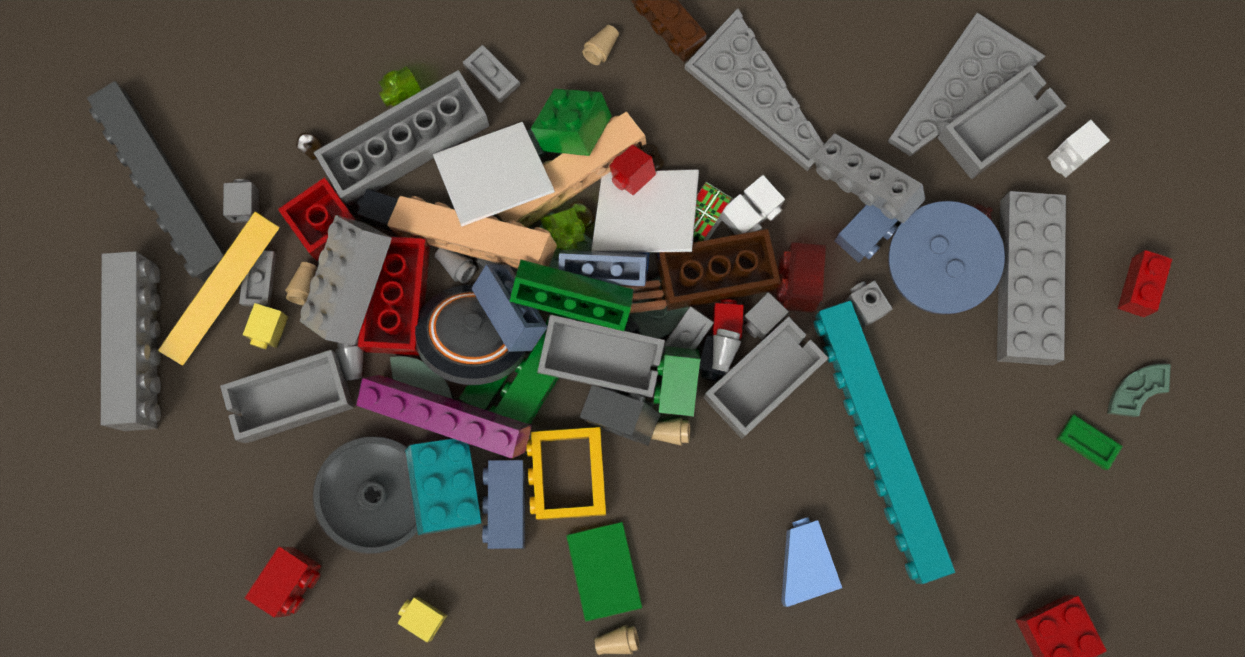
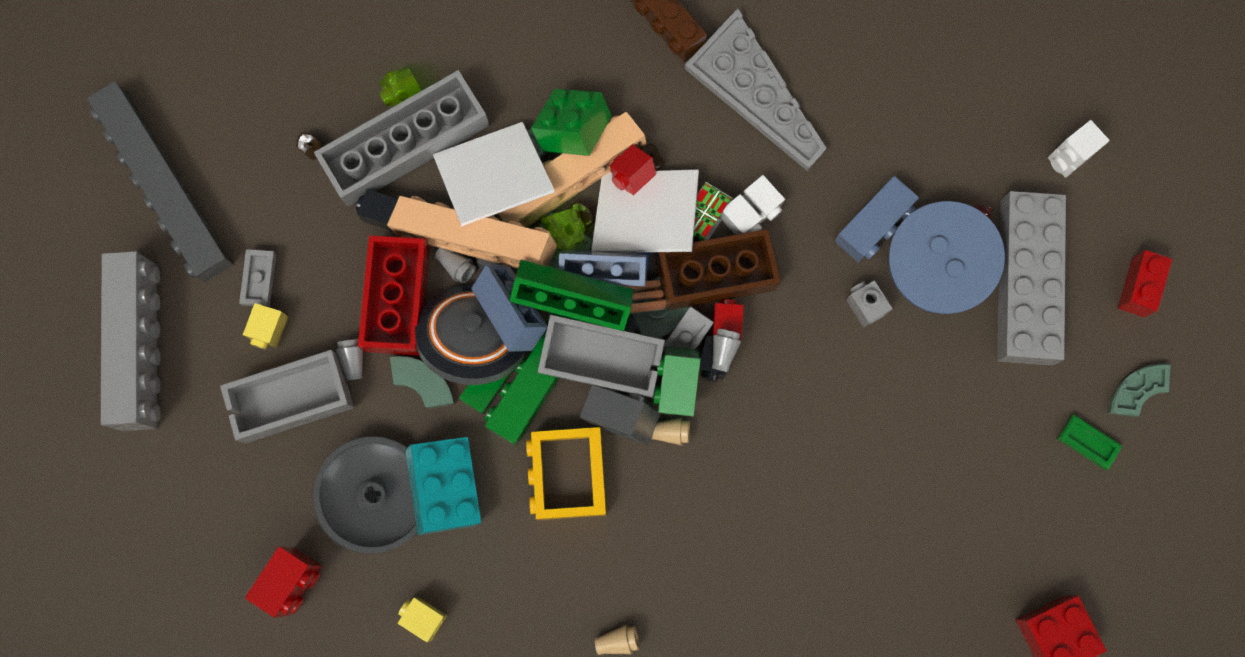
yellow tile [158,211,279,366] -> none
light grey brick [223,179,259,223] -> none
red brick [278,177,355,261] -> none
tan cone [285,262,317,305] -> none
light grey brick [300,215,392,345] -> none
magenta brick [356,375,532,458] -> none
light grey plate [463,45,520,103] -> none
sand blue brick [482,460,525,549] -> none
green tile [566,522,642,622] -> none
tan cone [582,25,619,65] -> none
light grey piece [703,317,828,439] -> none
light grey brick [743,292,789,340] -> none
clear red brick [777,242,826,313] -> none
light blue slope [781,517,842,607] -> none
light grey brick [813,133,925,224] -> none
teal brick [813,300,956,584] -> none
light grey wing [888,13,1045,156] -> none
light grey piece [937,65,1066,179] -> none

